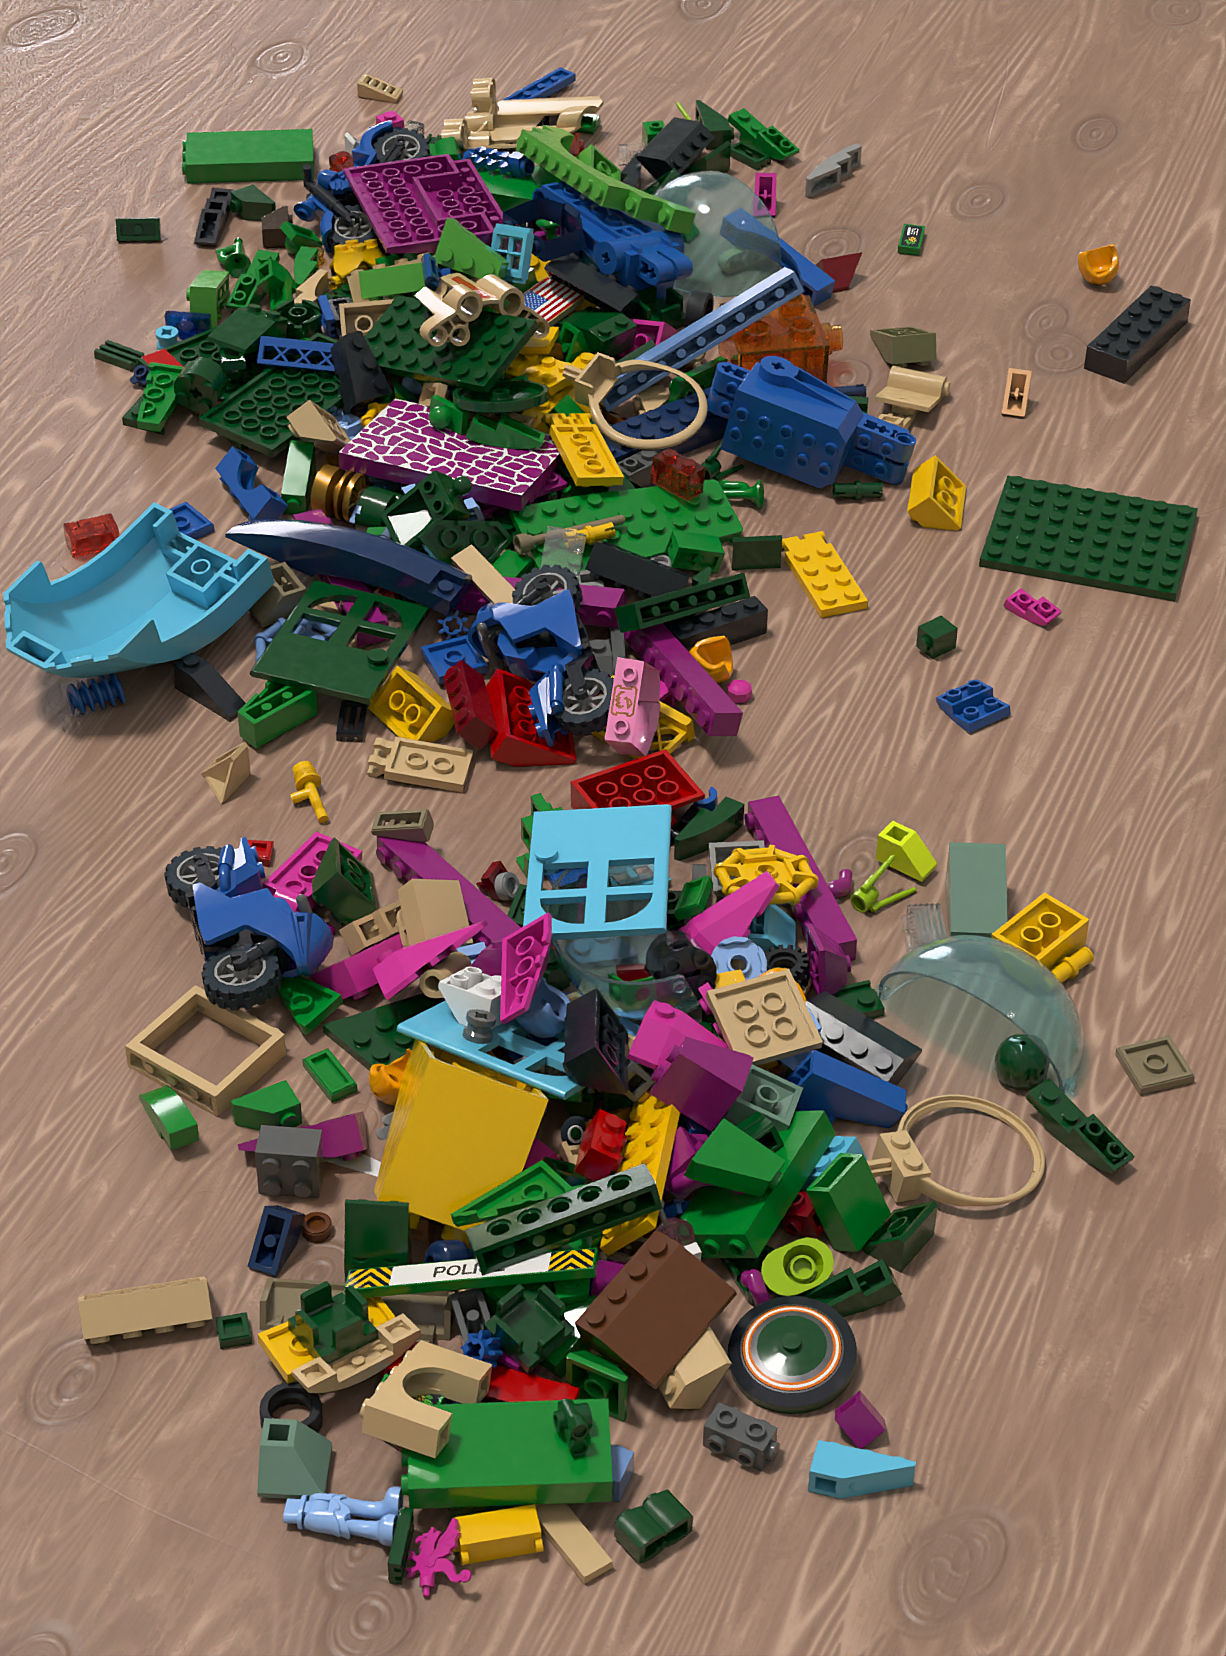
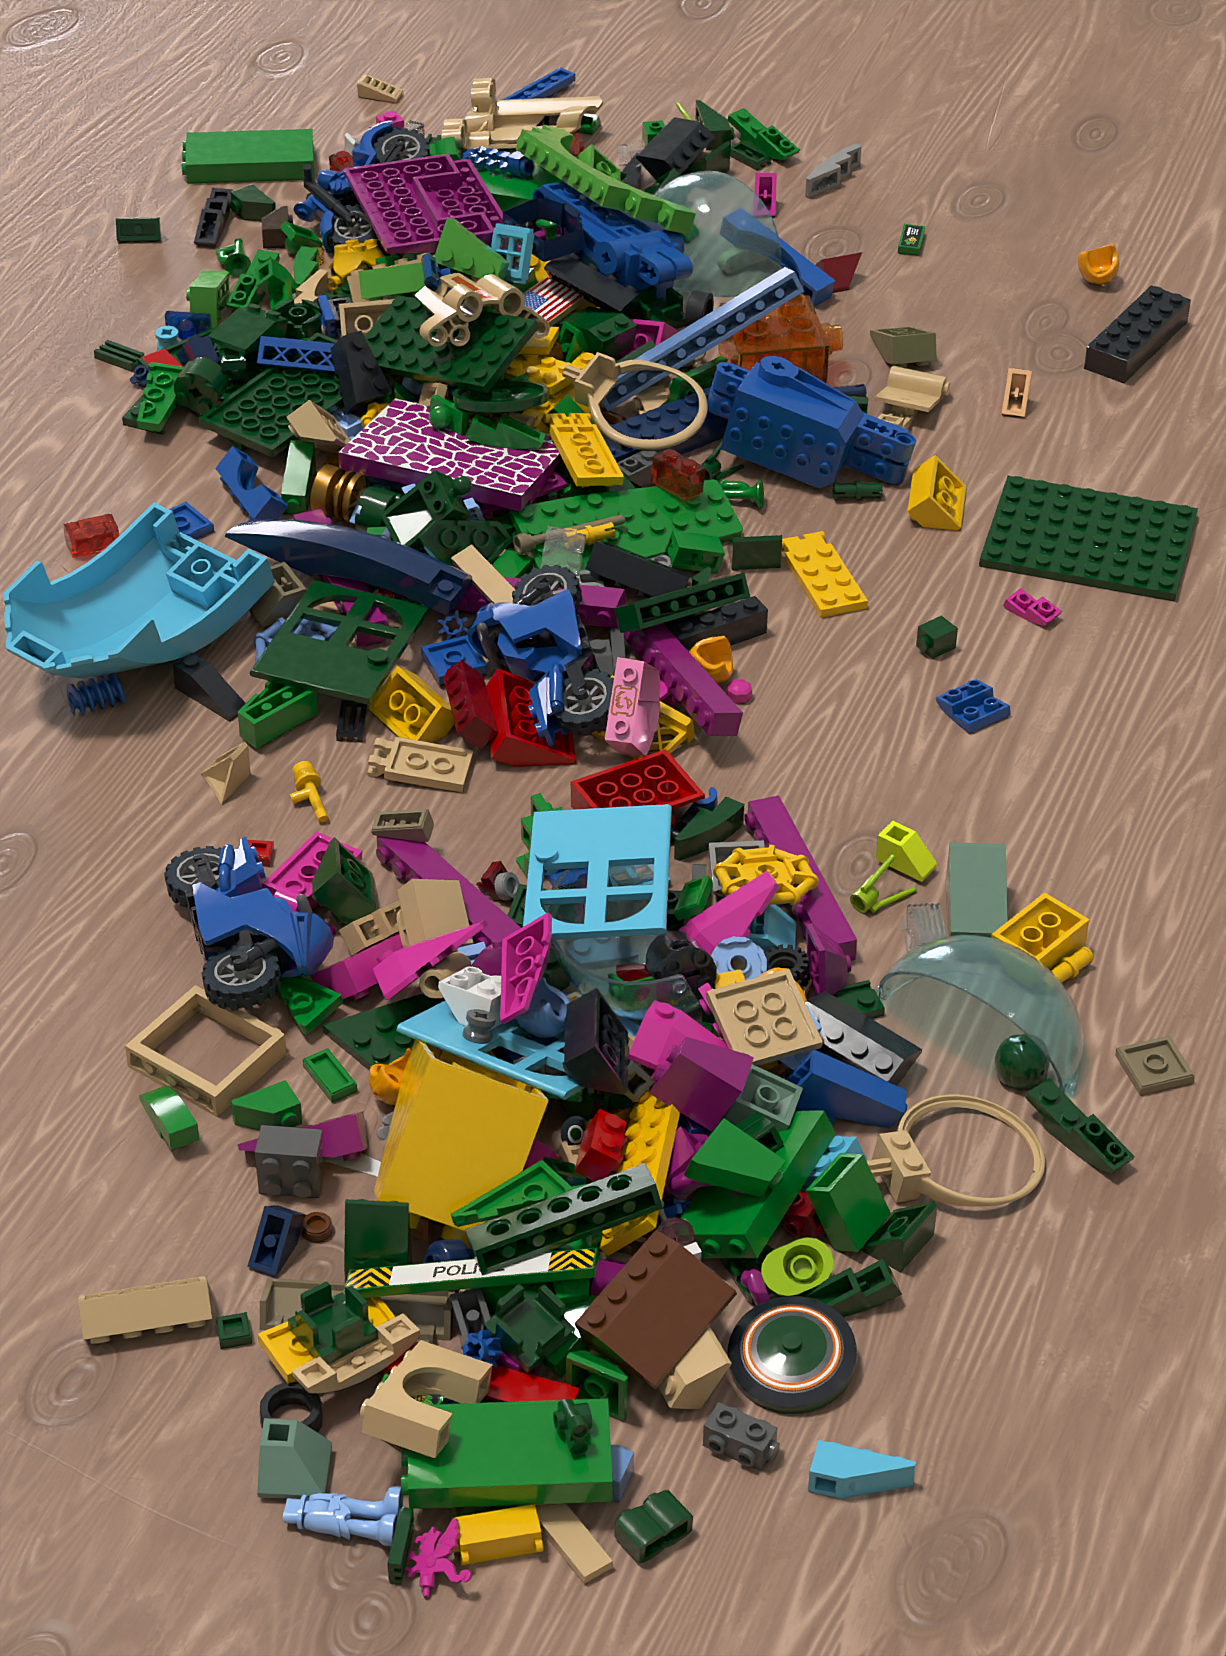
magenta arm [827,869,853,898] -> none
magenta panel [835,1391,886,1449] -> none
none -> dark blue slope [176,335,219,366]

